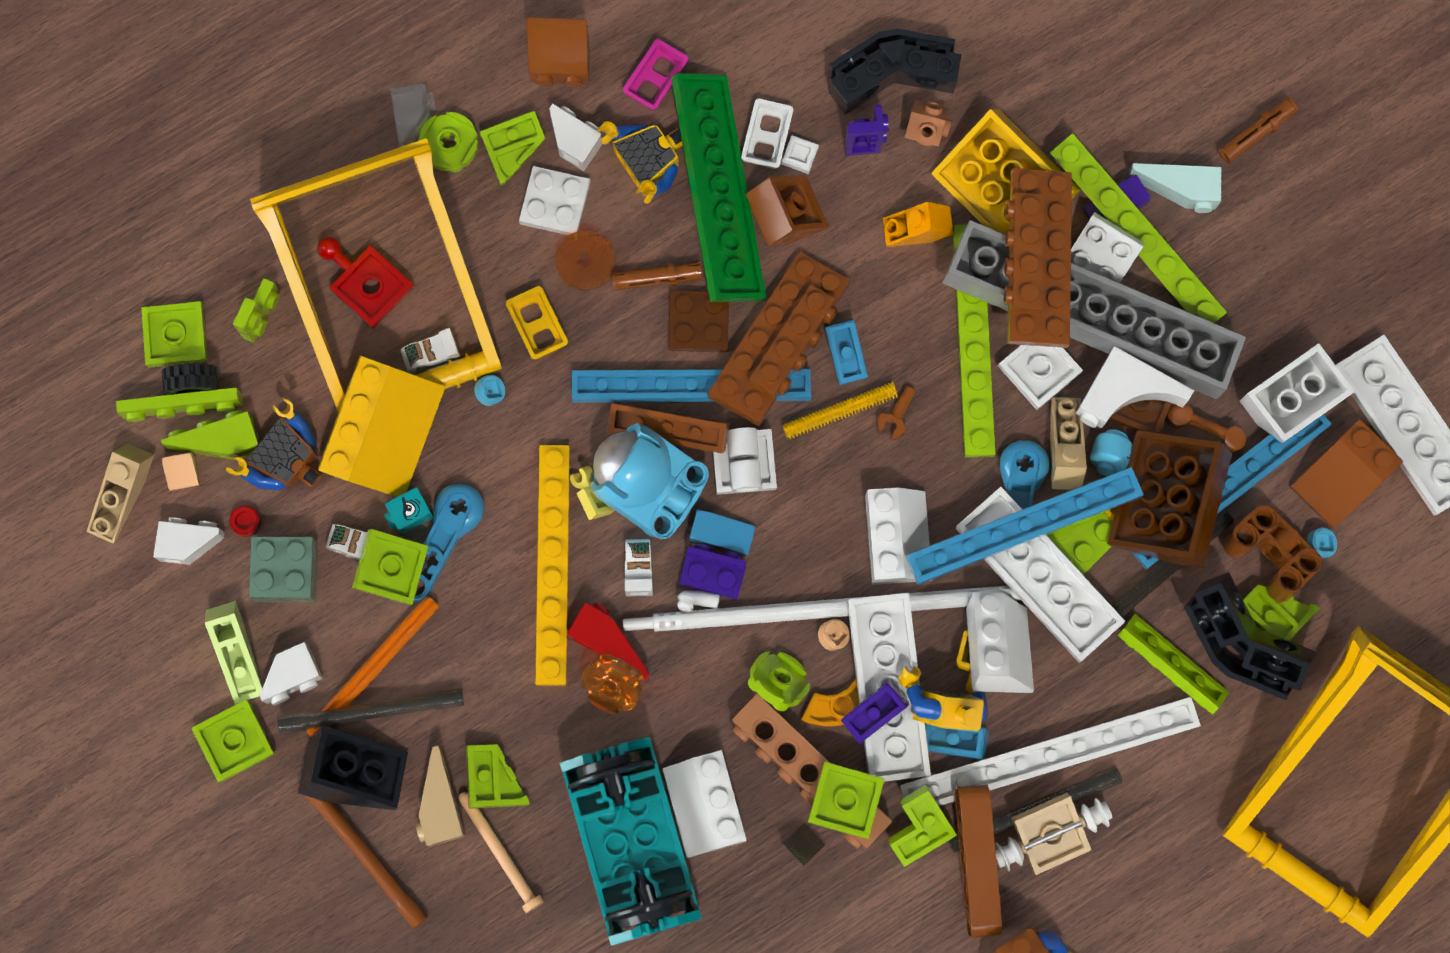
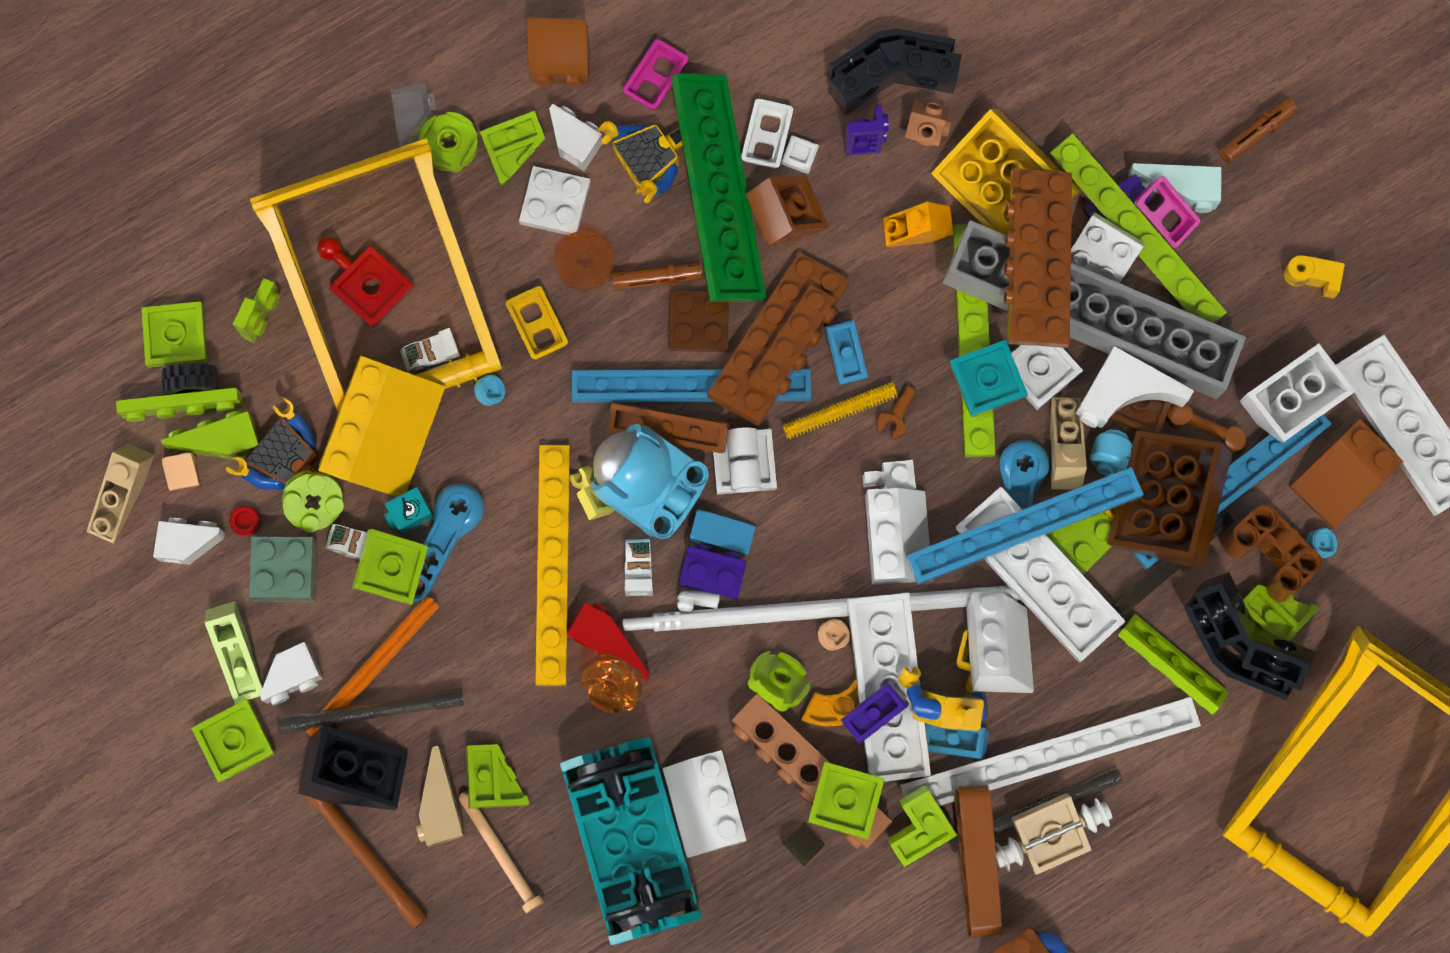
none -> lime plate [282,470,344,533]
none -> white plate [862,460,916,490]
none -> teal plate [949,340,1028,418]
none -> dark pink piece [1135,176,1200,248]
none -> yellow leg [1284,255,1345,299]

